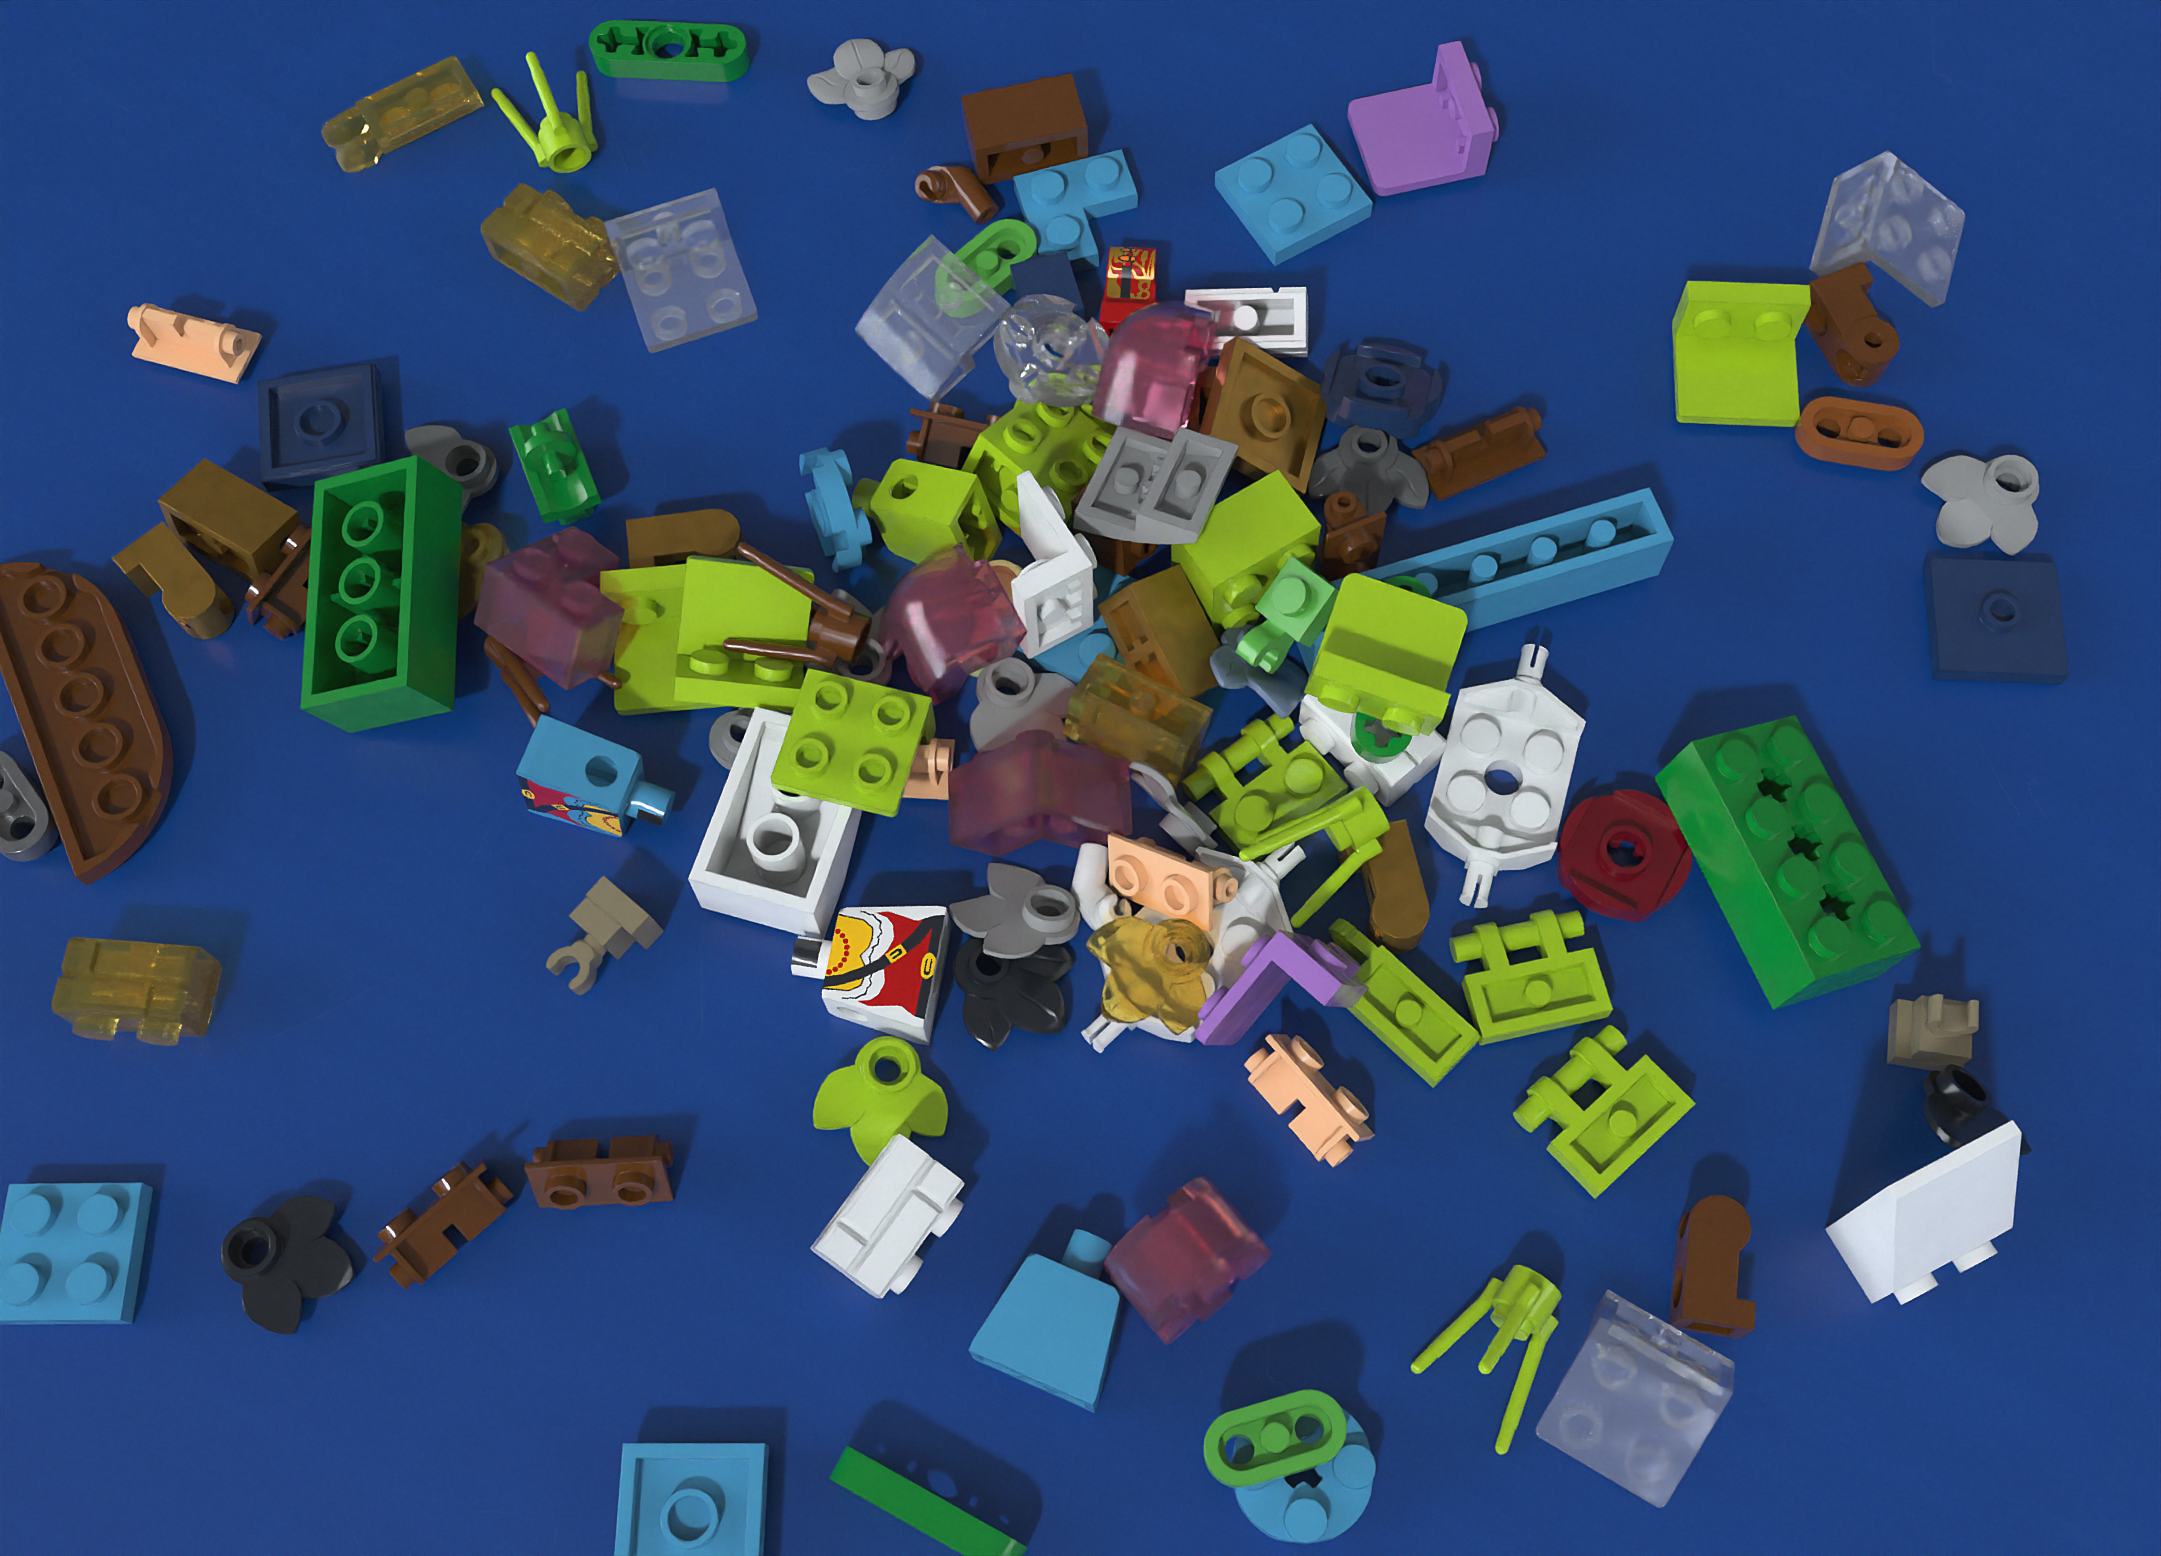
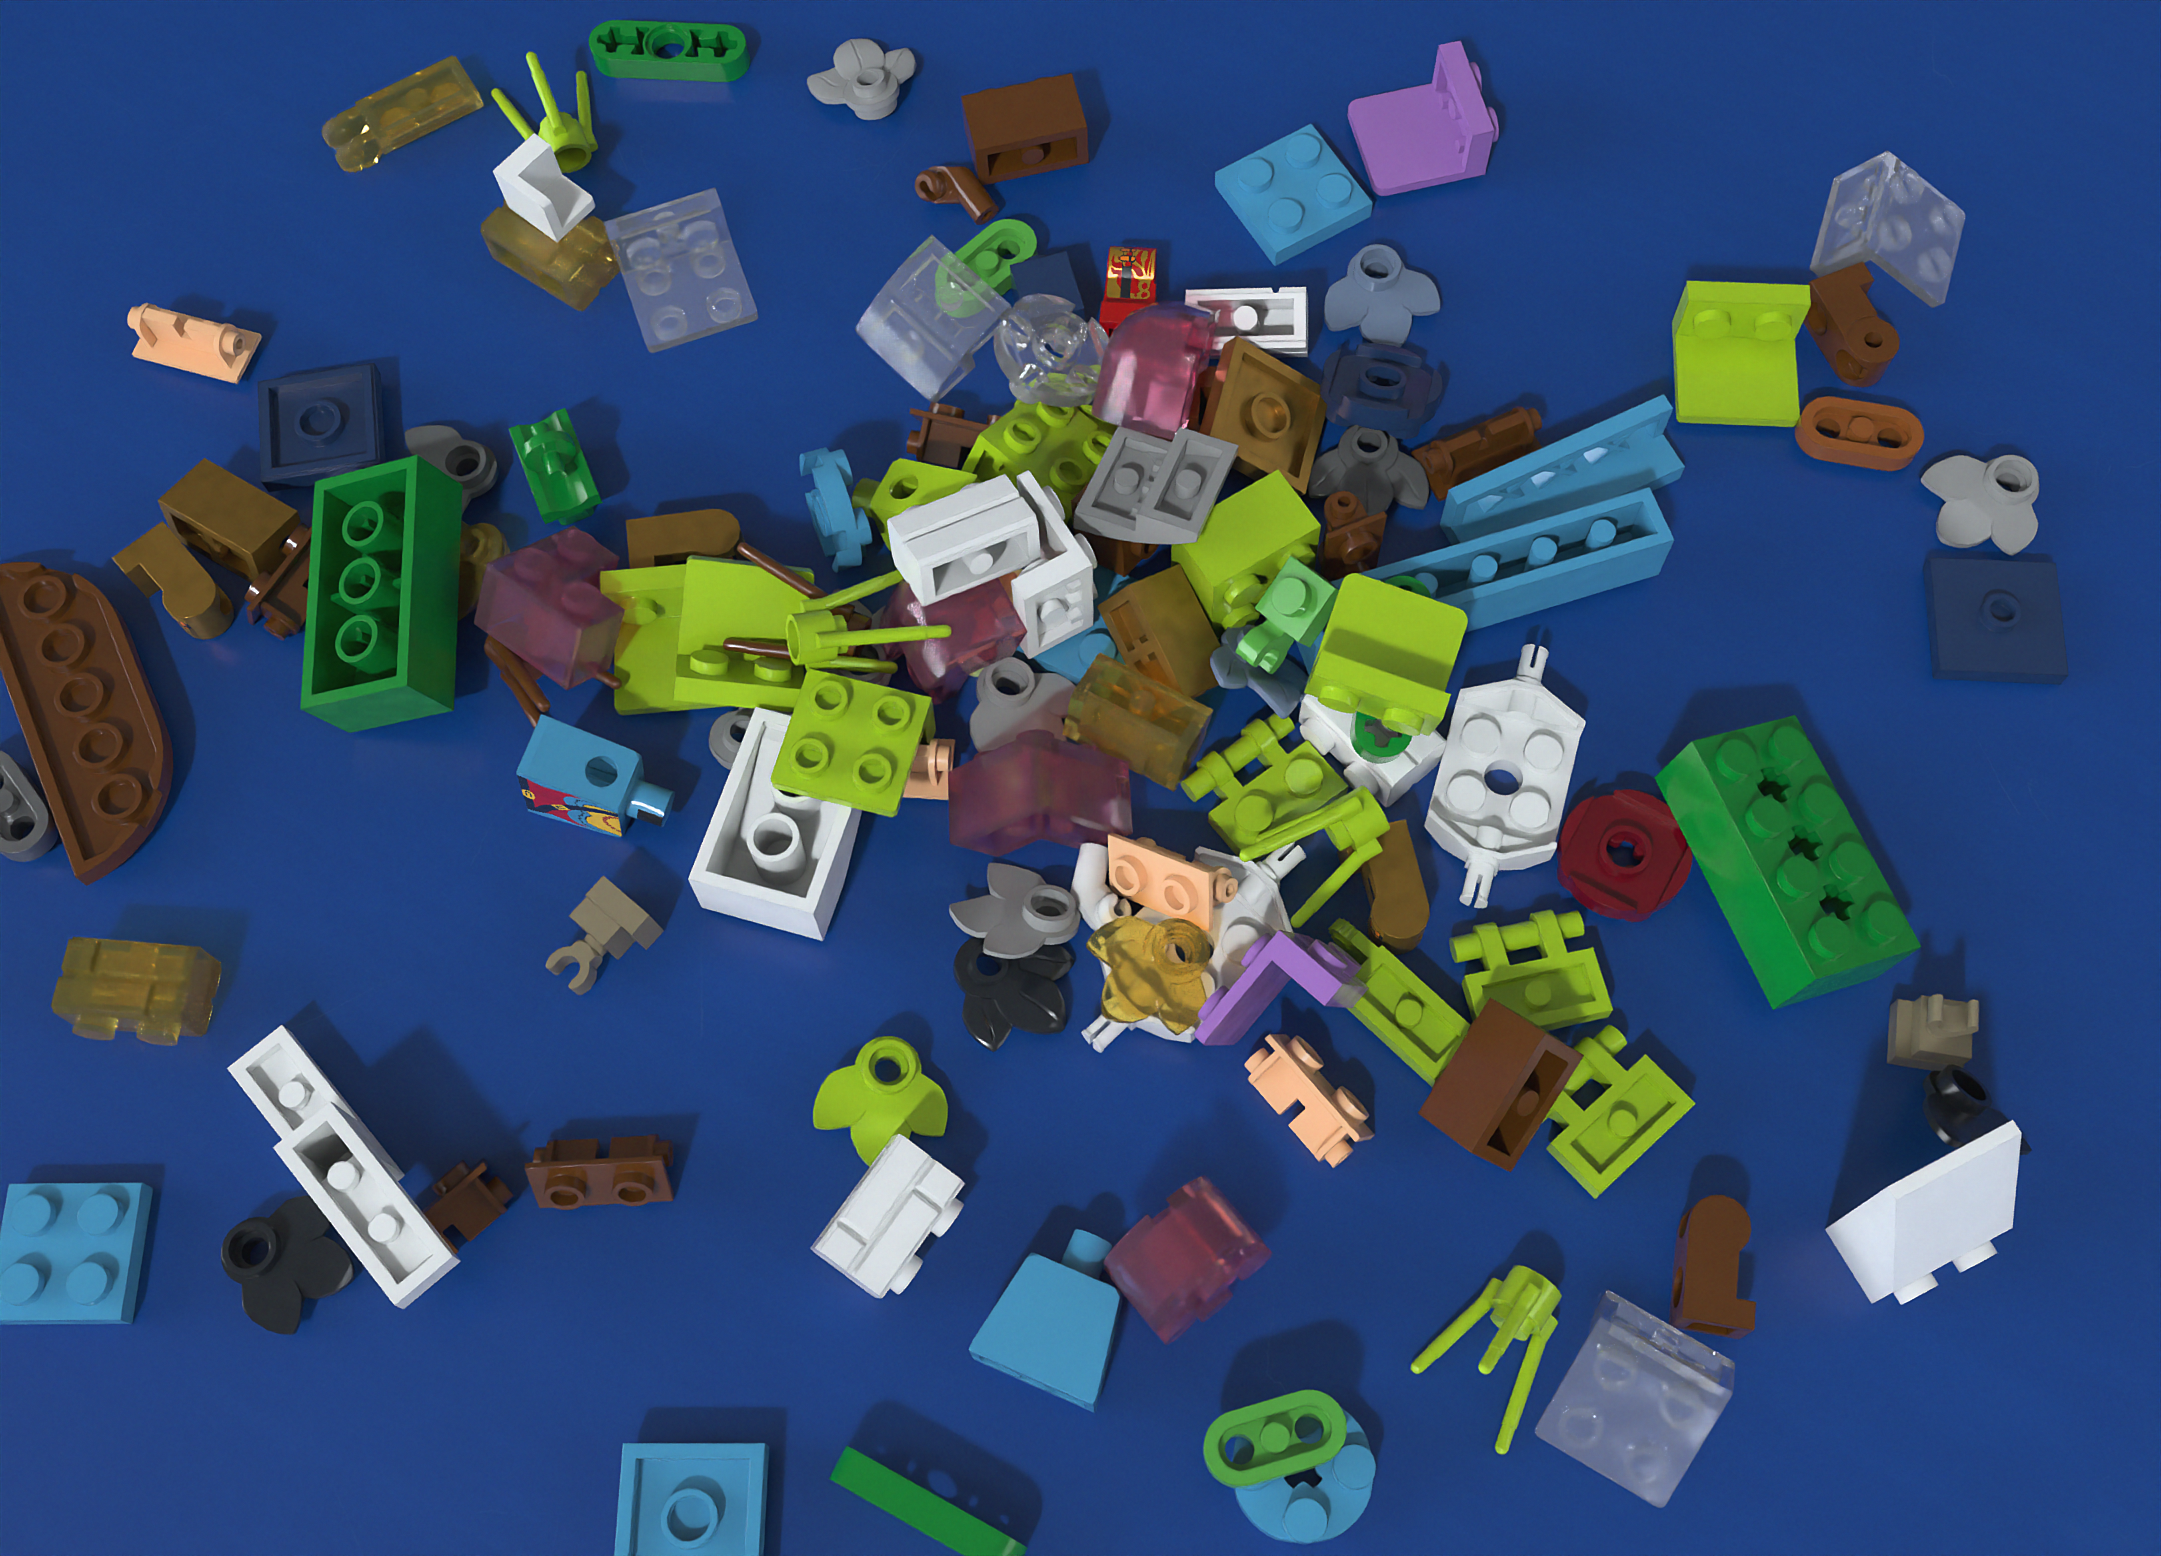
torso [791,906,952,1045] -> none
dark azure plate [1013,149,1138,273] -> none
light grey plate [1129,760,1218,858] -> none
none -> white bracket [227,1025,461,1310]
none -> white panel [493,133,595,243]
none -> lime plant [786,570,952,674]
none -> white brick [887,474,1041,607]
none -> sand blue plate [1324,244,1440,347]
none -> reddish brown brick [1418,997,1584,1172]
none -> dark azure fence [1440,394,1685,546]

